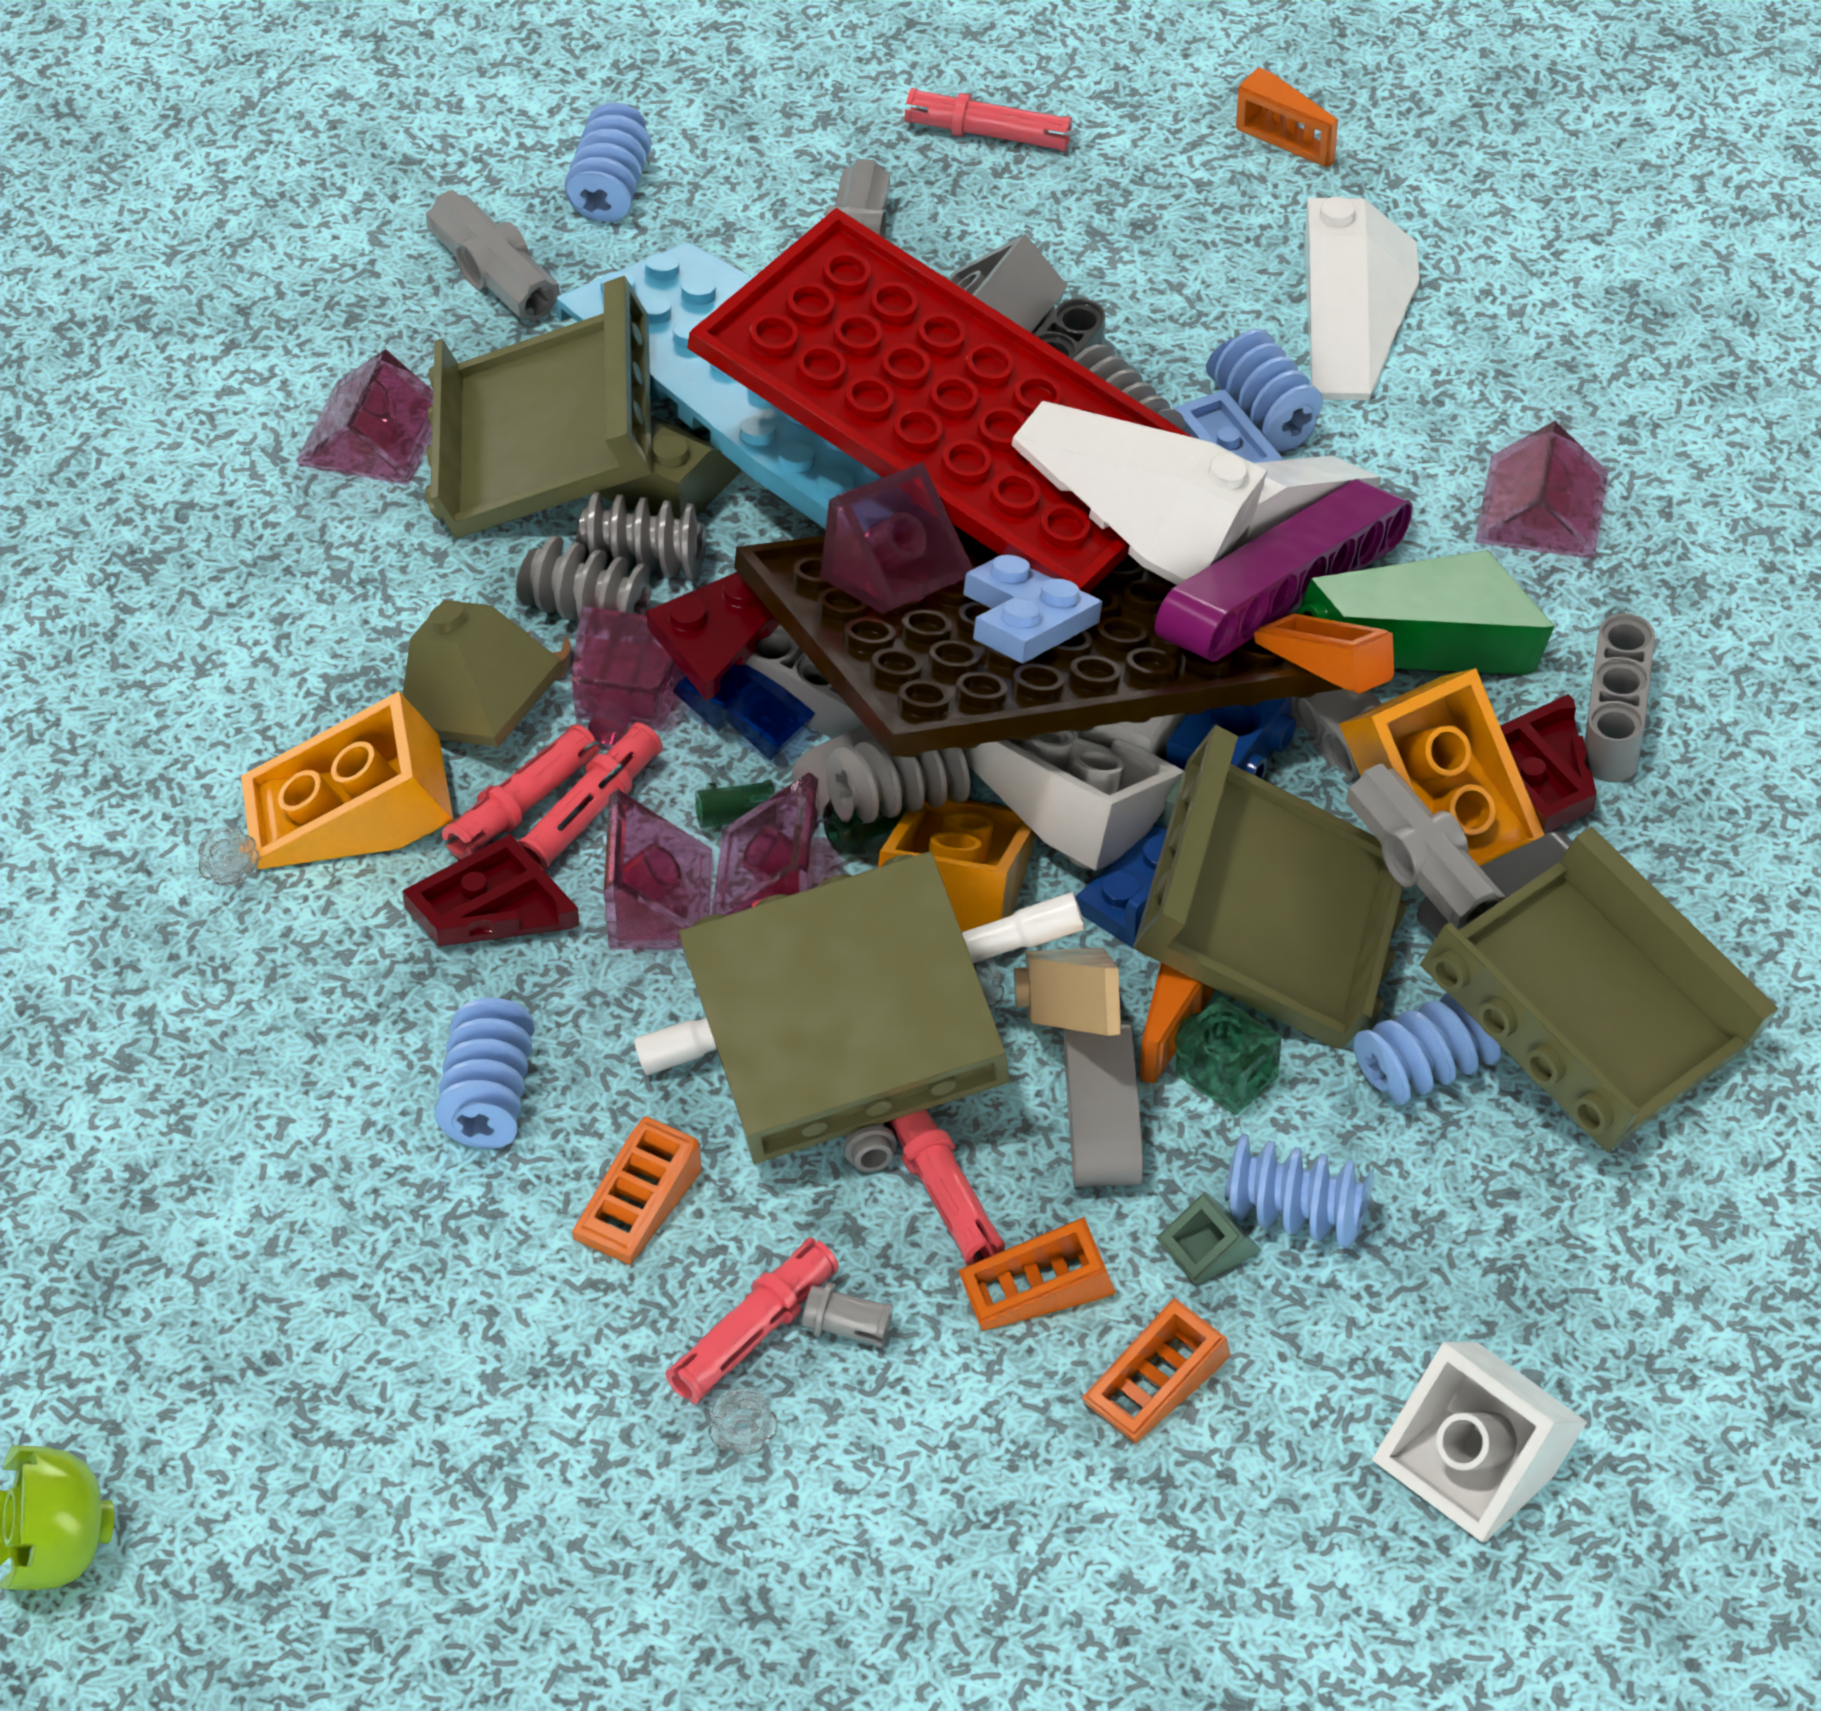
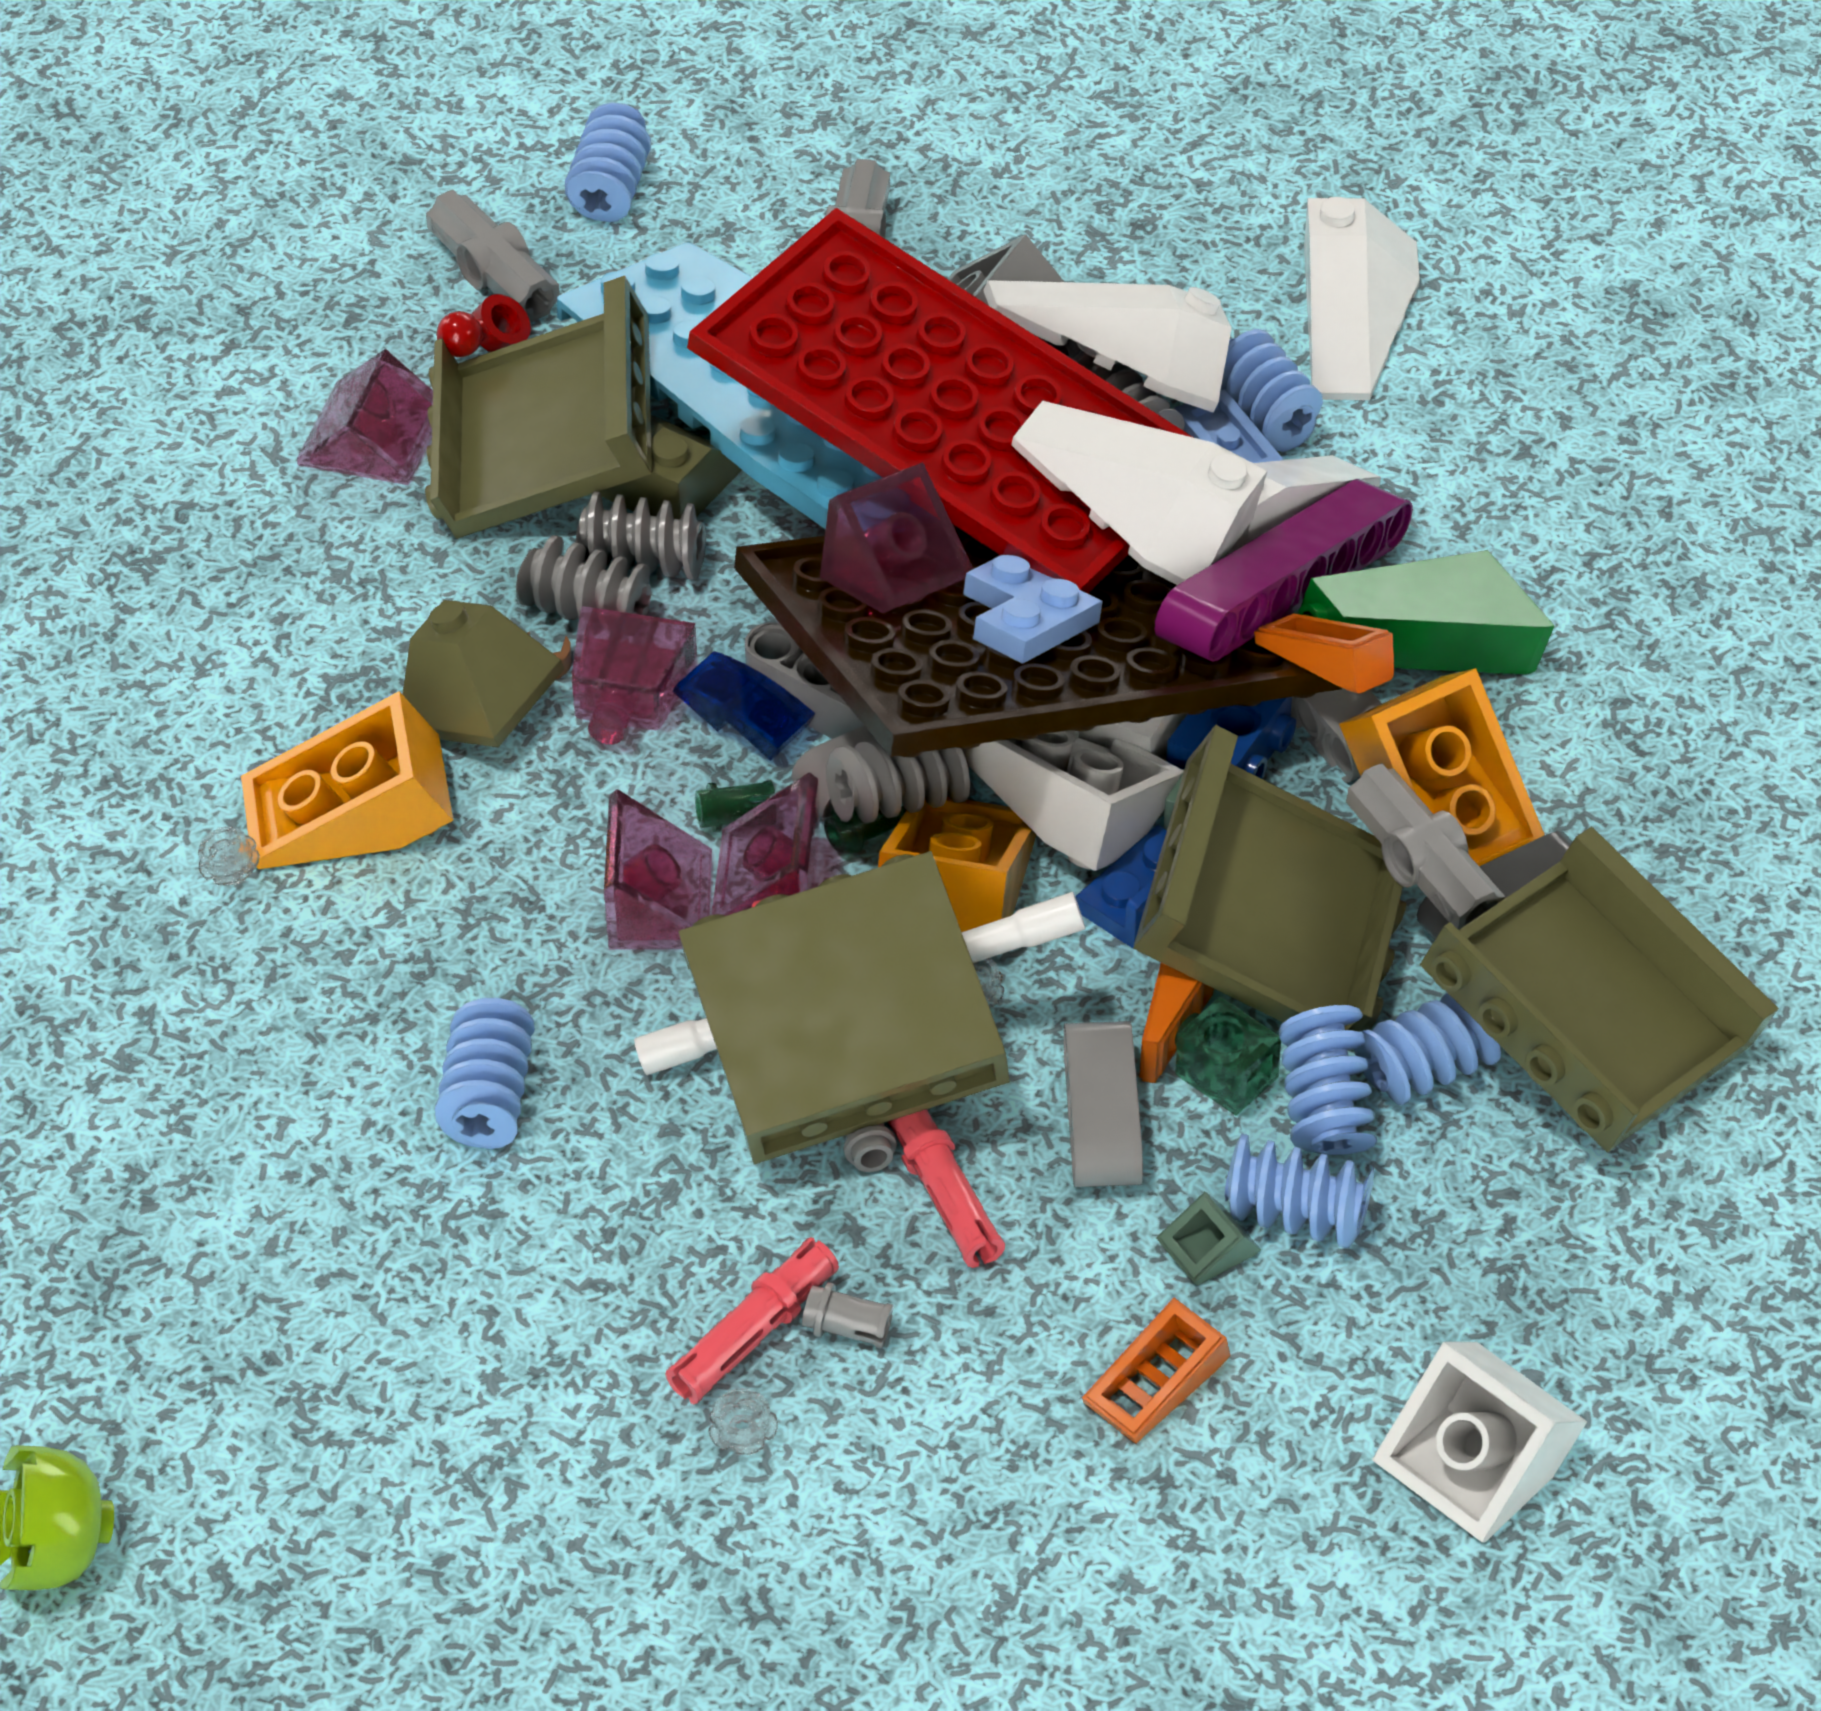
dark red wing [402,834,579,946] -> none
coral pin [442,724,599,860] -> none
coral pin [518,722,663,871] -> none
orange slope [572,1116,702,1266] -> none
dark red wing [646,572,780,701] -> none
coral pin [904,88,1072,152] -> none
orange slope [958,1217,1116,1331] -> none
tan slope [1014,947,1121,1036] -> none
orange slope [1236,67,1338,167] -> none
clear pink slope [1475,421,1608,559] -> none
dark red wing [1500,694,1597,834] -> none
light grey beam [1584,613,1655,782] -> none
none -> red plate [436,294,531,357]
none -> white wedge [983,280,1232,413]
none -> light blue piece [1279,1005,1377,1155]

